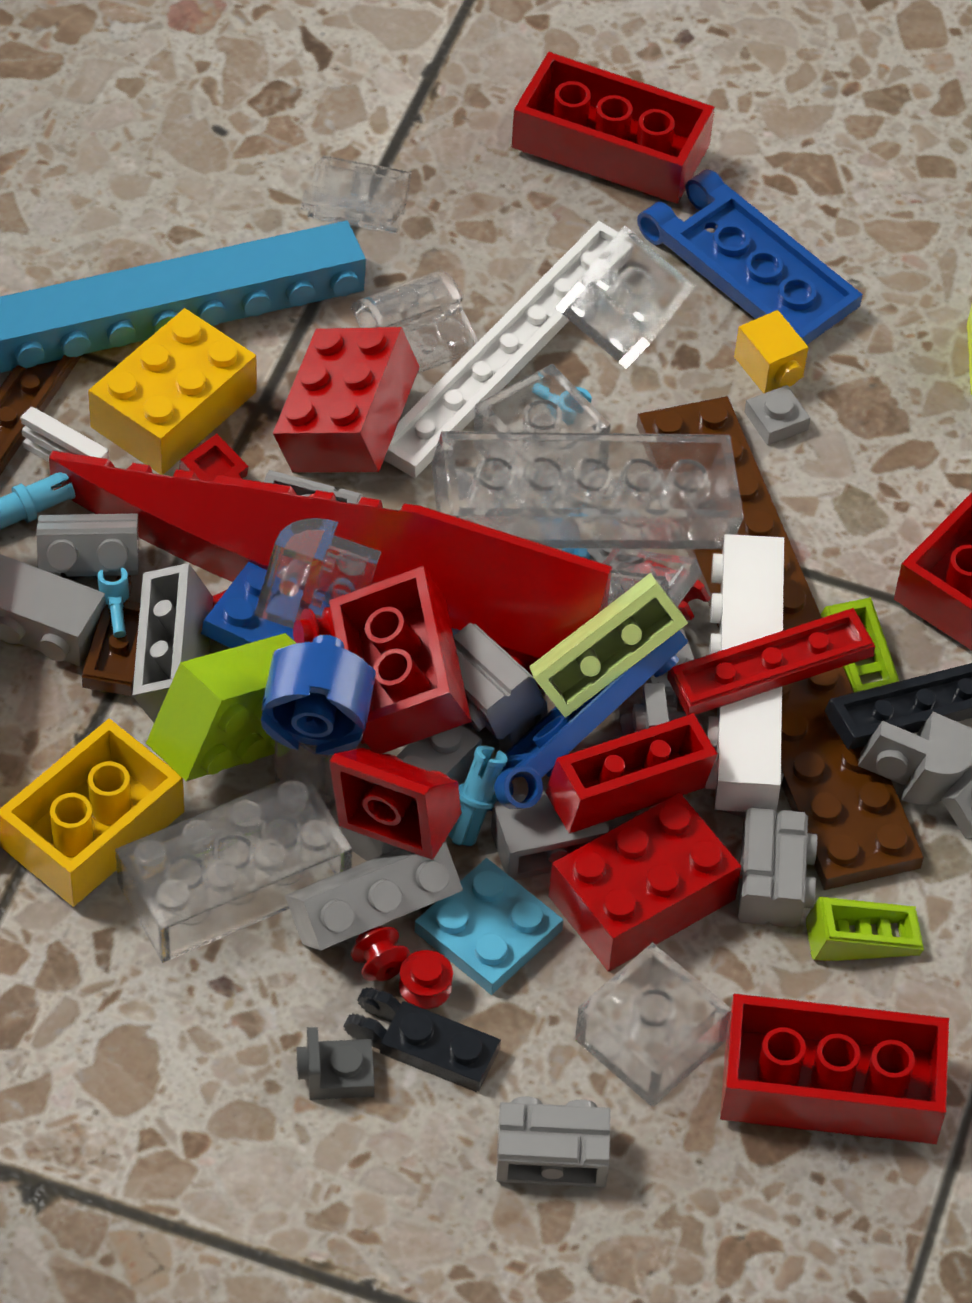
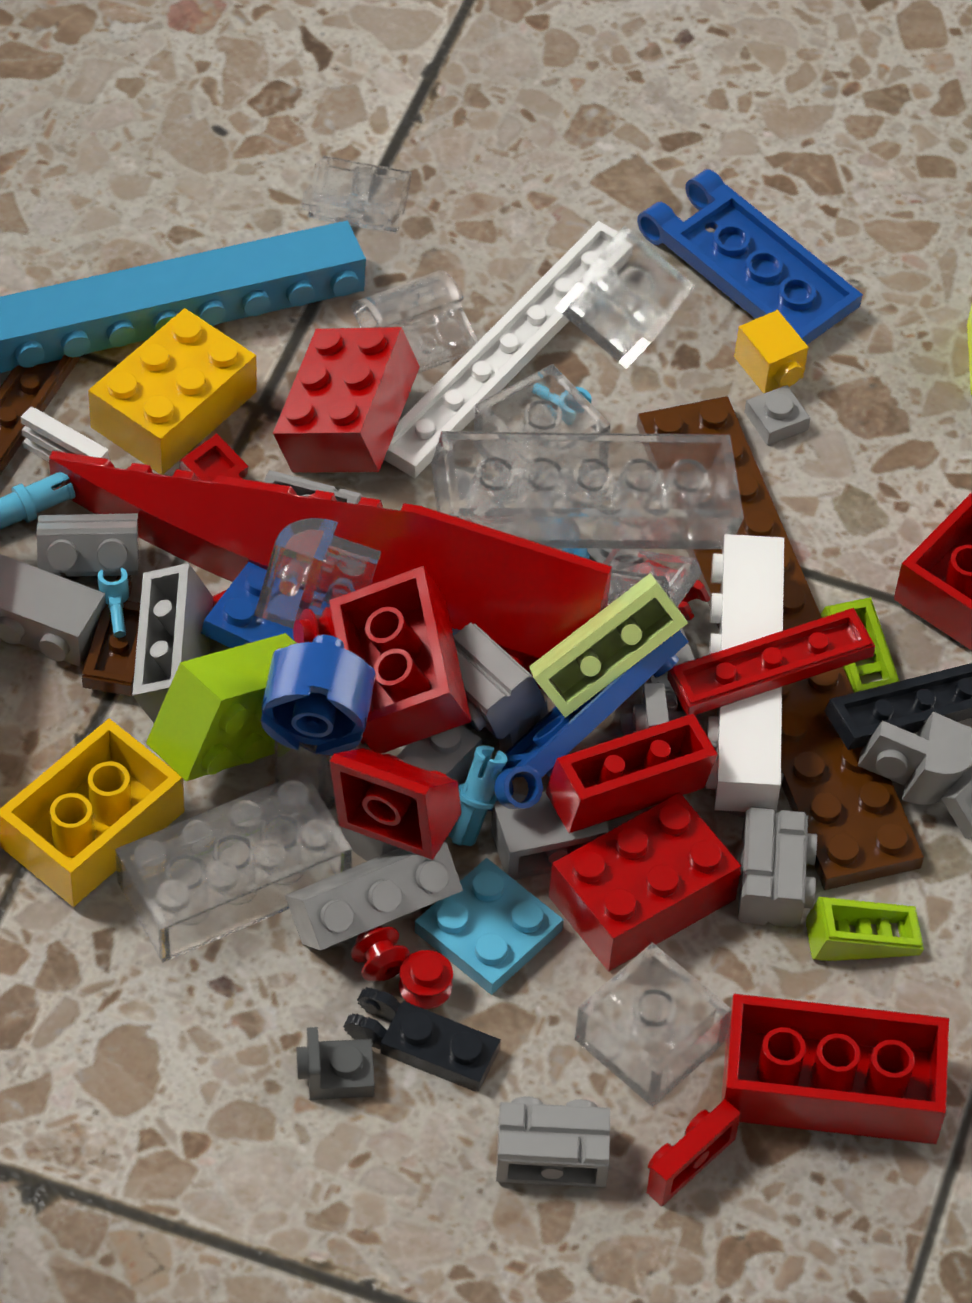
red brick [511,51,715,204] -> none
none -> red plate [646,1099,741,1207]

